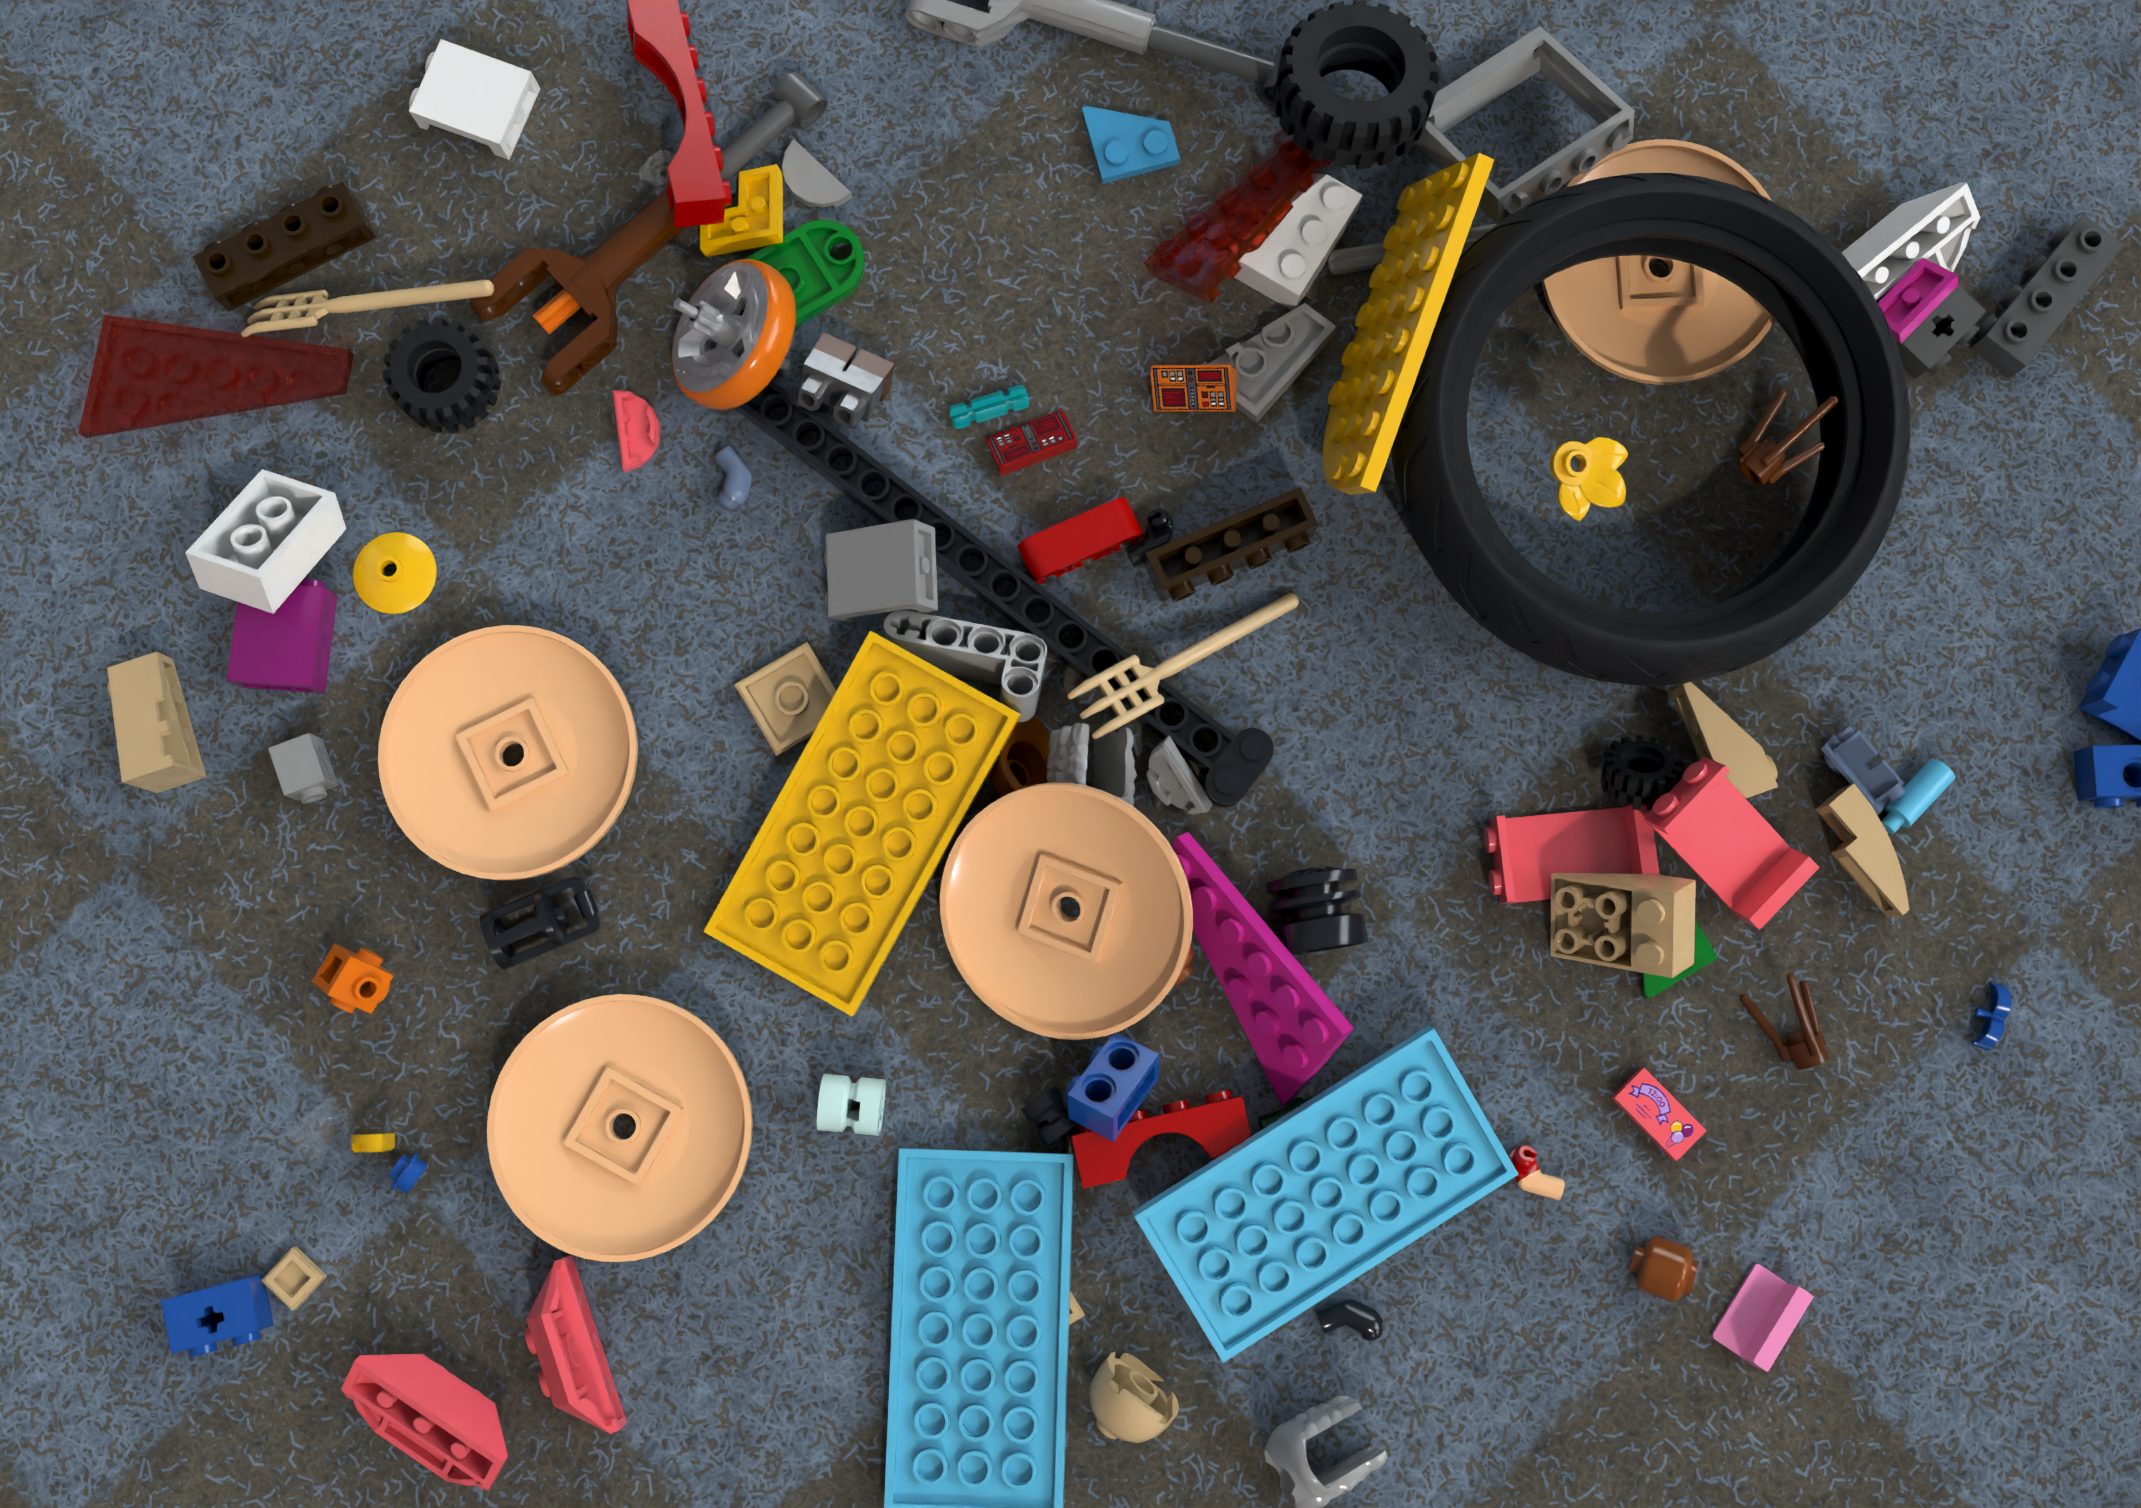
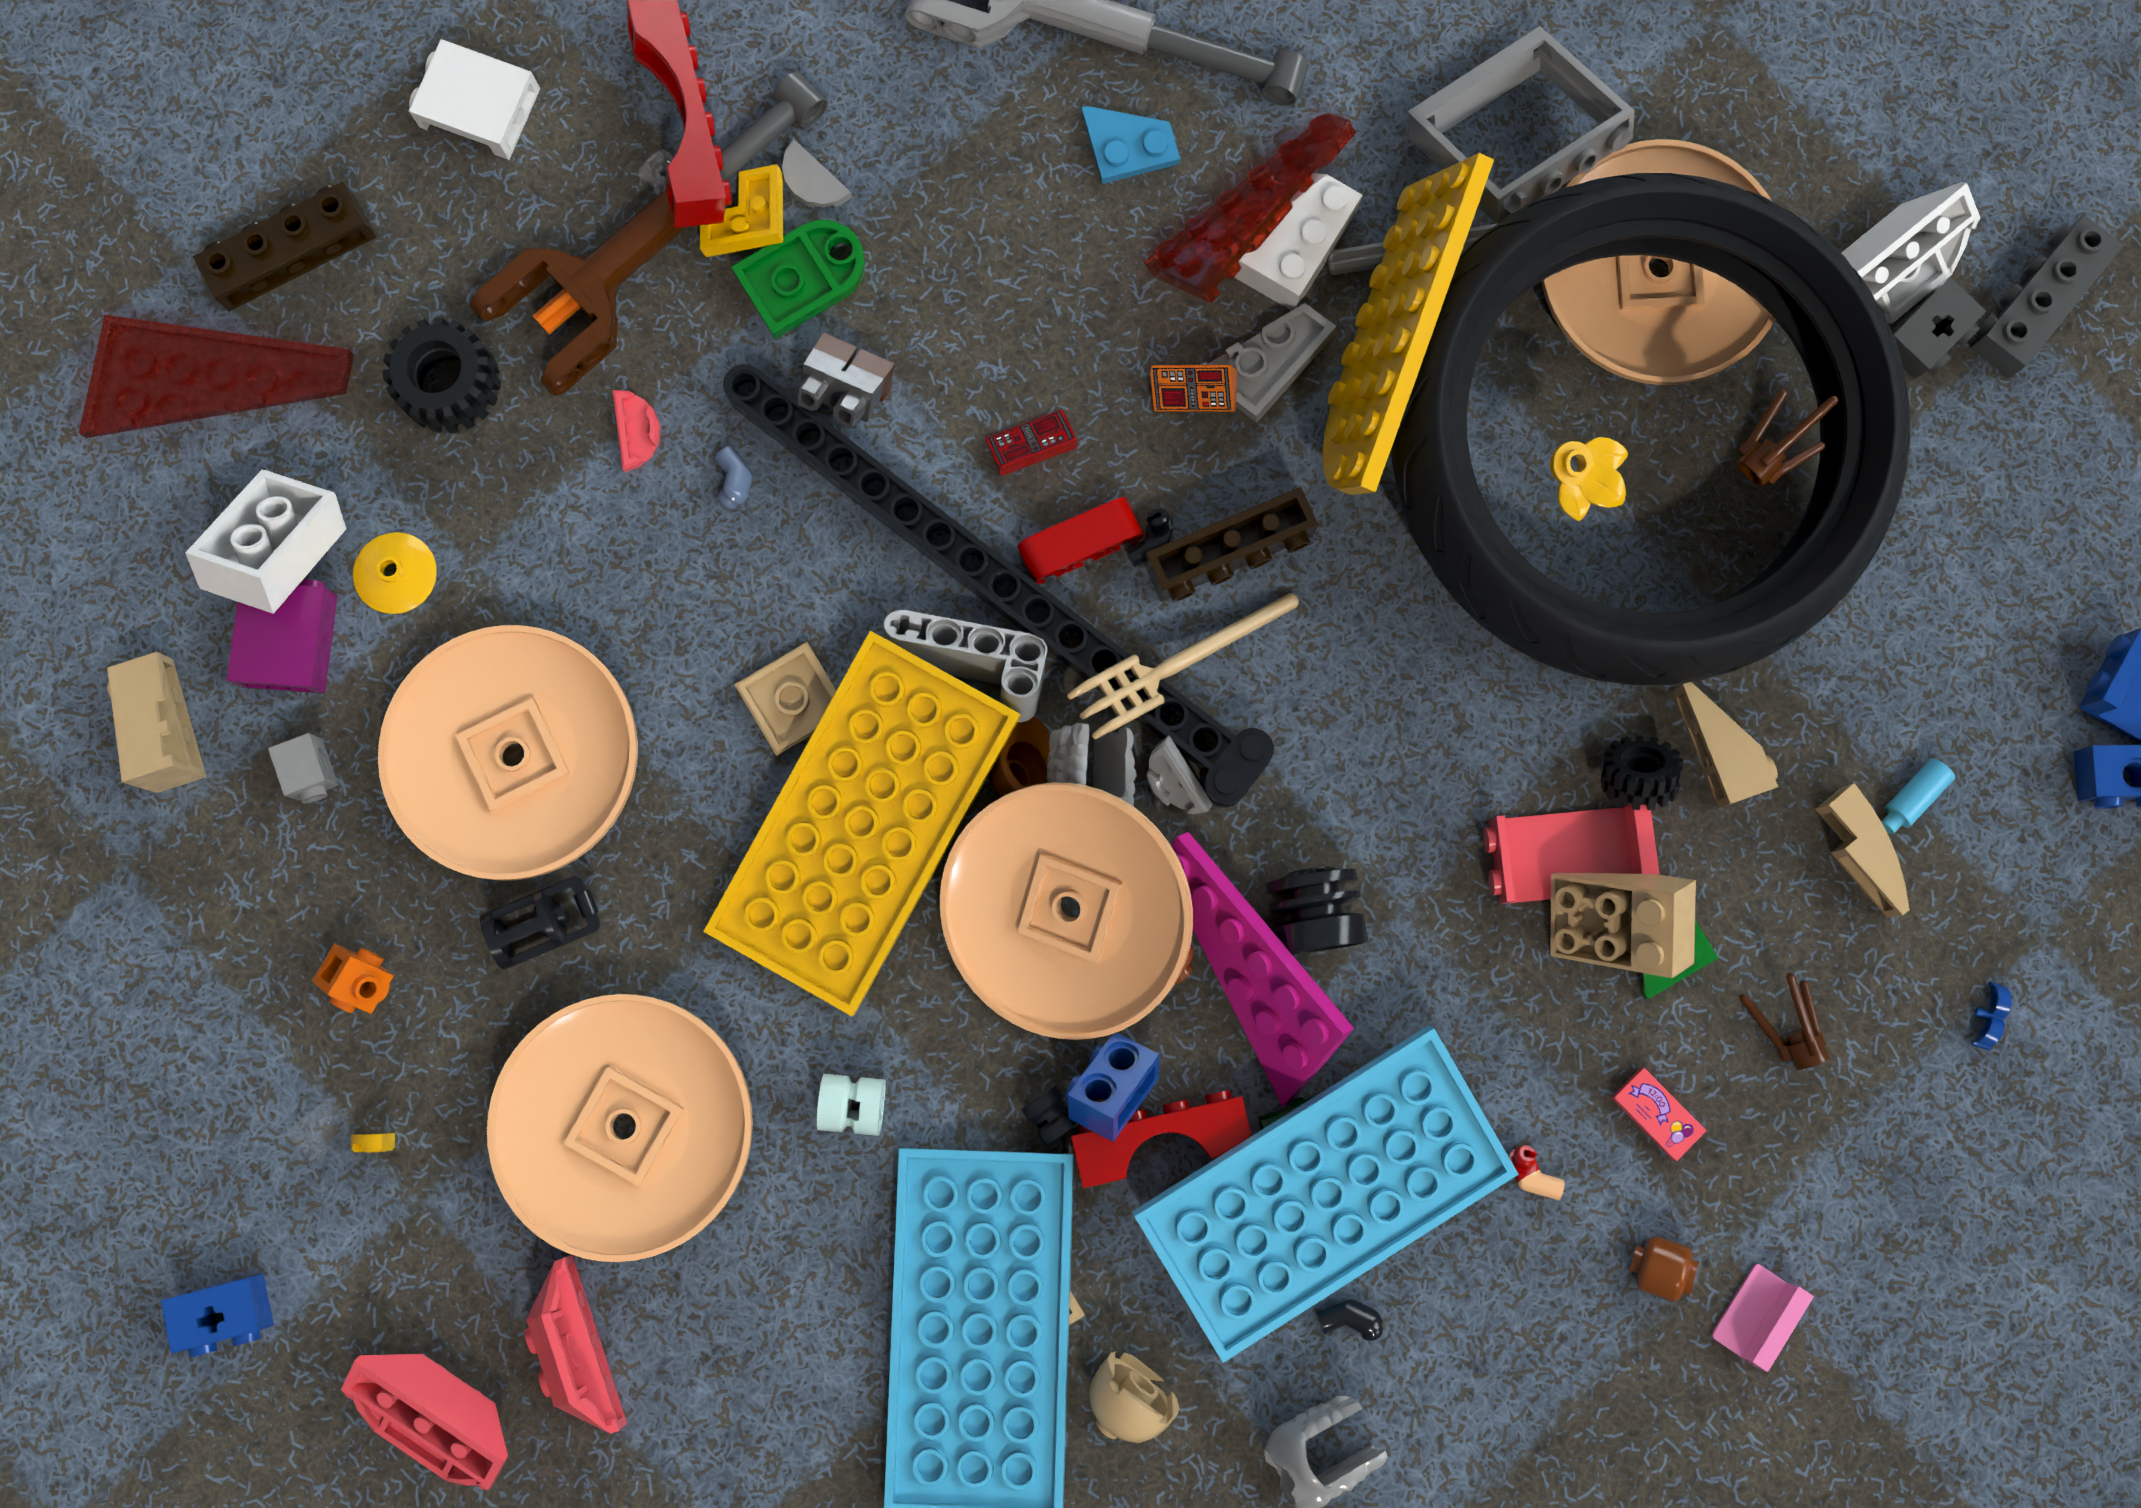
tan piece [241,279,494,337] -> none
tan tile [261,1246,327,1311] -> none
blue plate [387,1153,428,1194] -> none
flat silver wheel [671,259,796,410] -> none
light grey panel [824,519,938,623] -> none
teal axle [949,385,1029,429] -> none
black tyre [1274,0,1440,169] -> none
coral panel [1644,756,1820,930] -> none
sand blue hinge [1821,725,1906,815] -> none
dark pink panel [1878,258,1958,344] -> none

